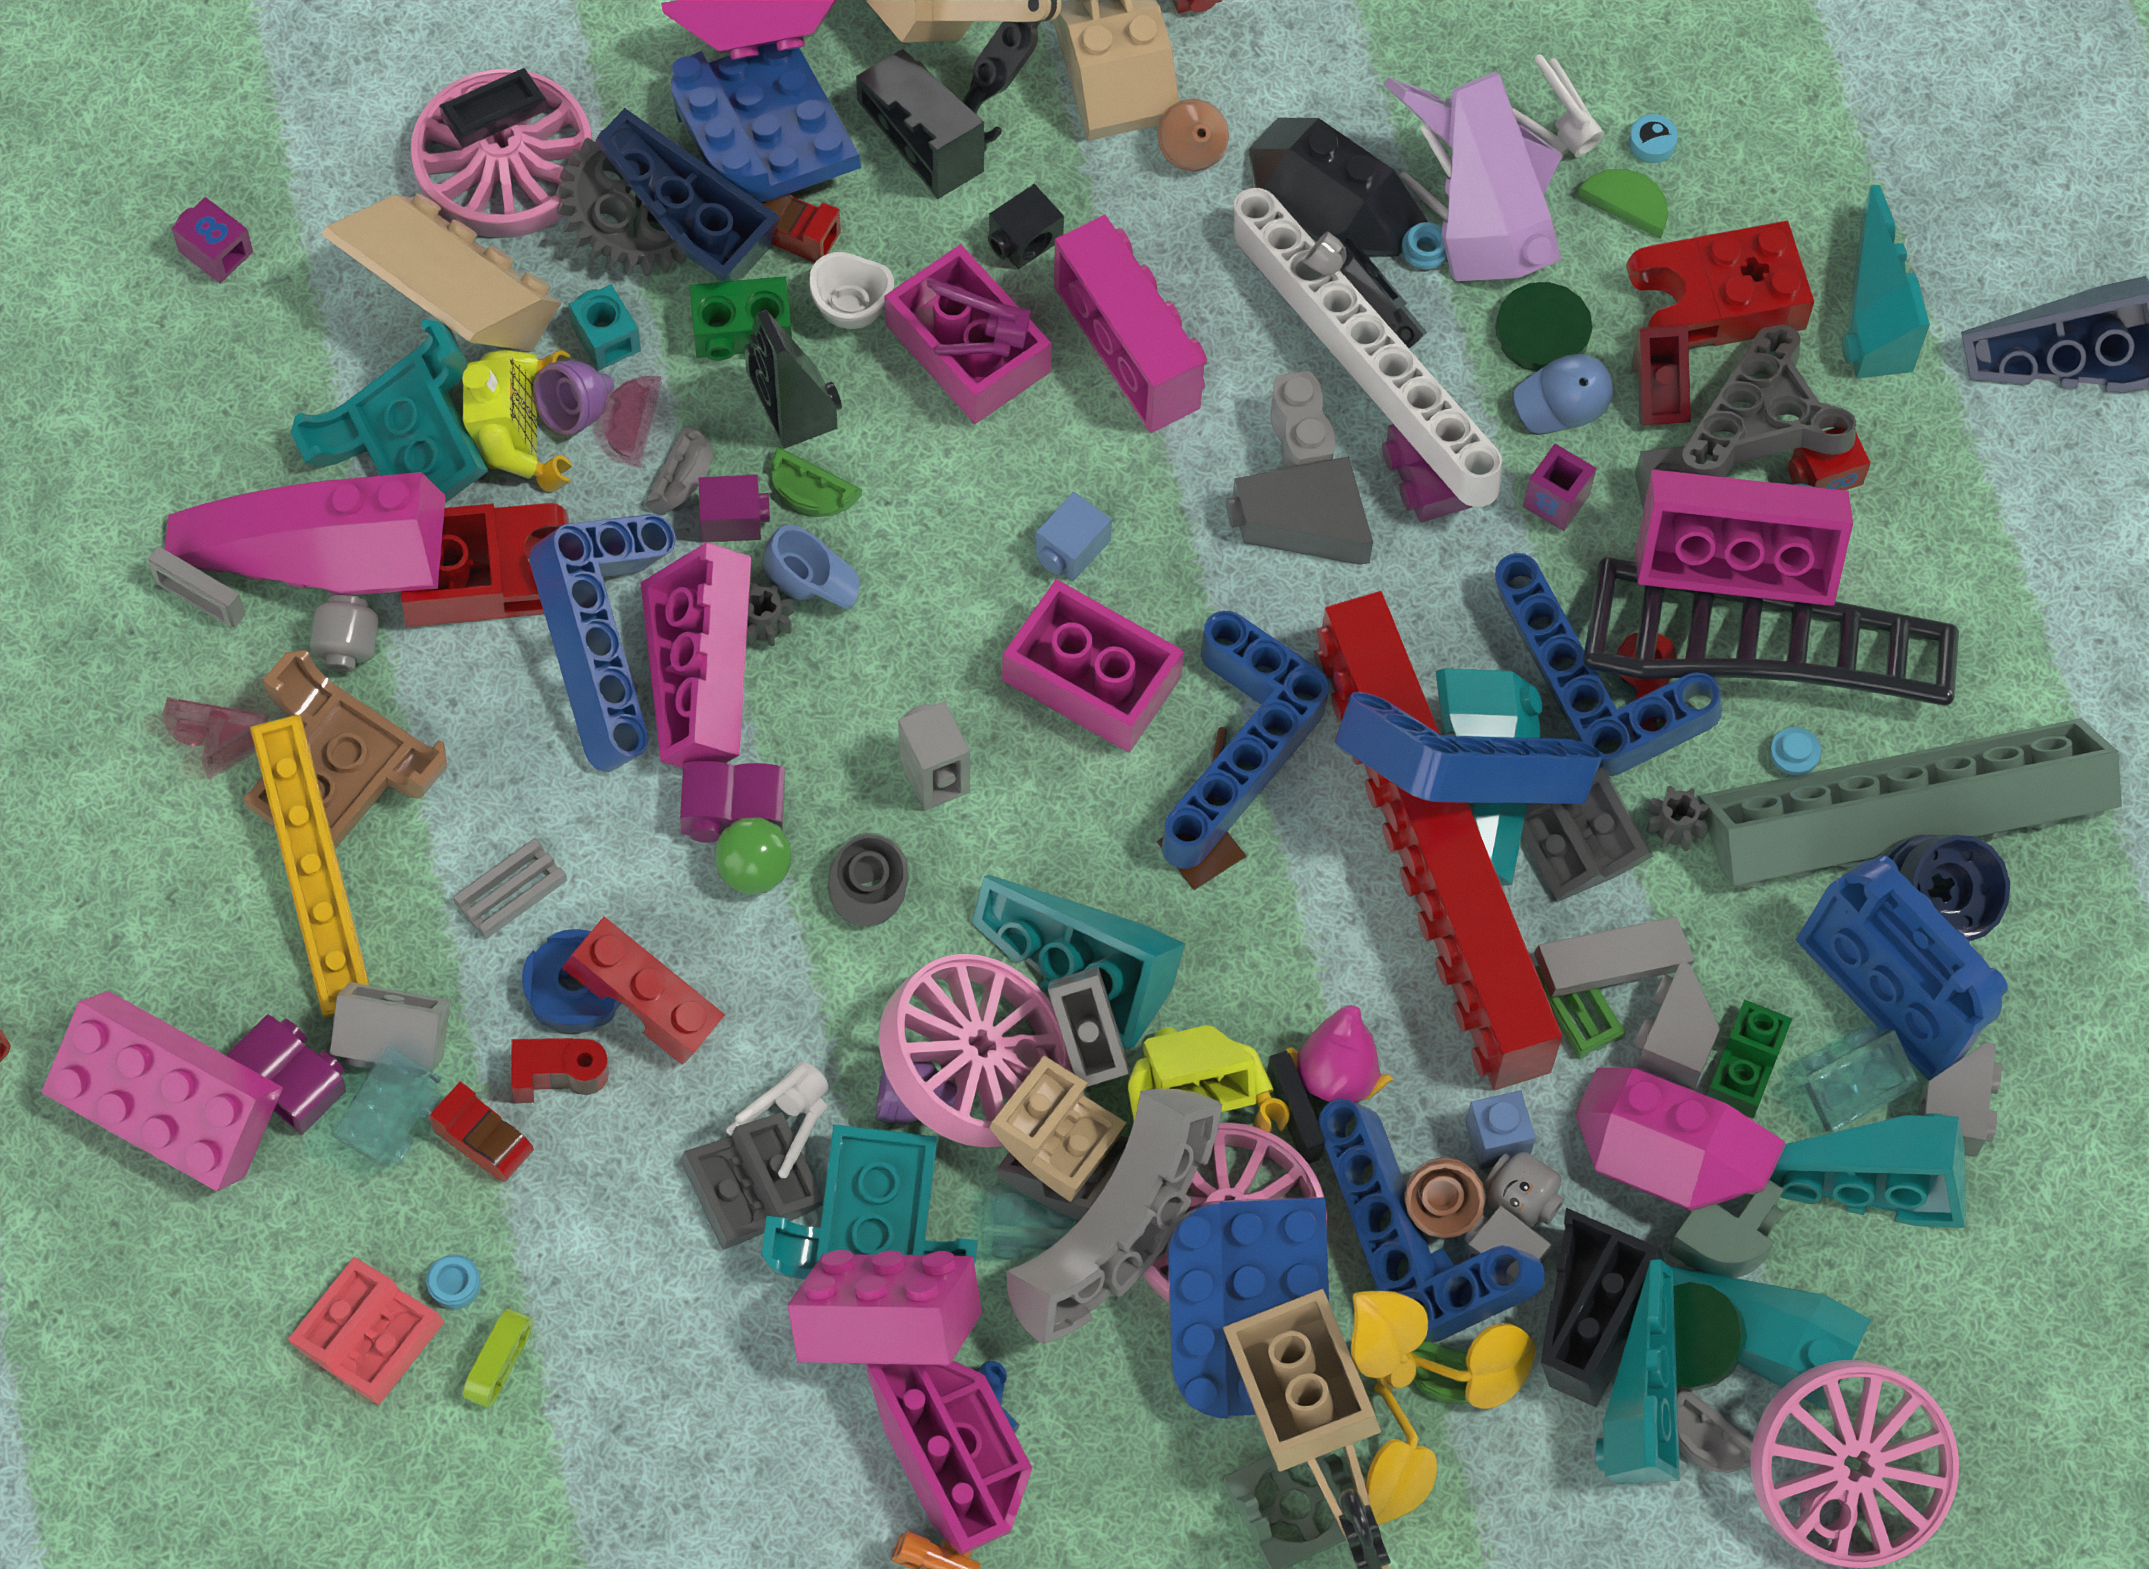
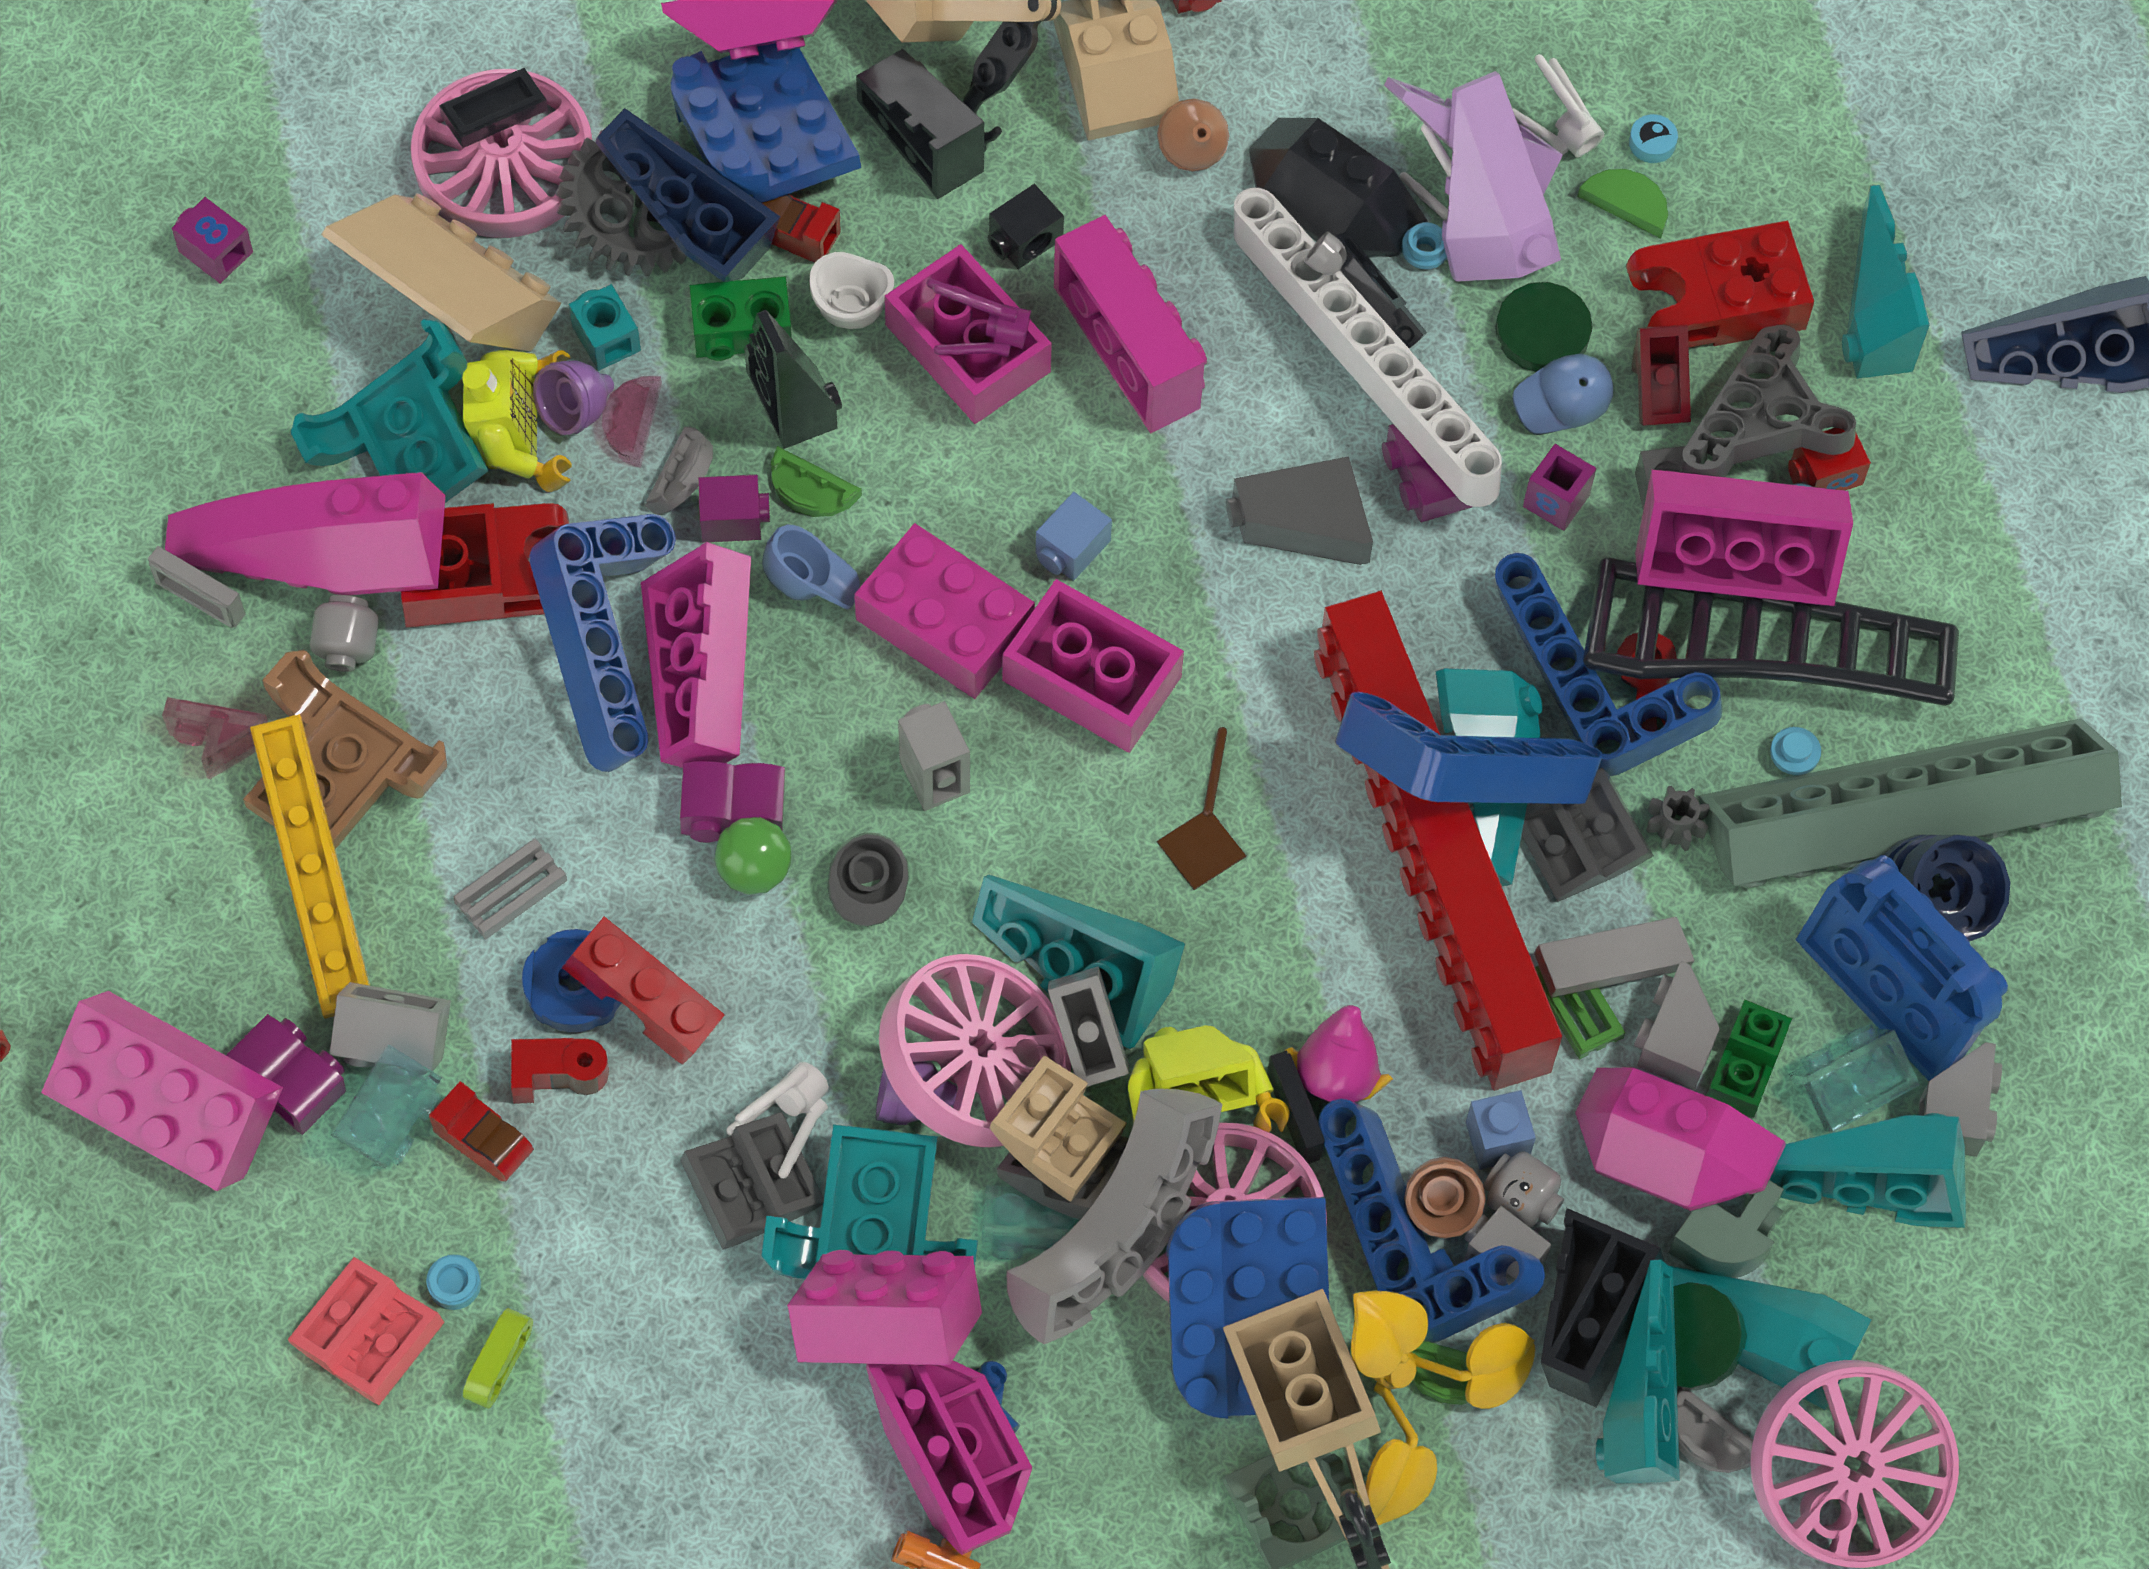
dark grey gear [747,583,794,647] -> none
blue beam [1162,611,1329,869] -> none
light grey brick [1270,370,1335,469] -> none
none -> dark pink brick [854,523,1035,699]

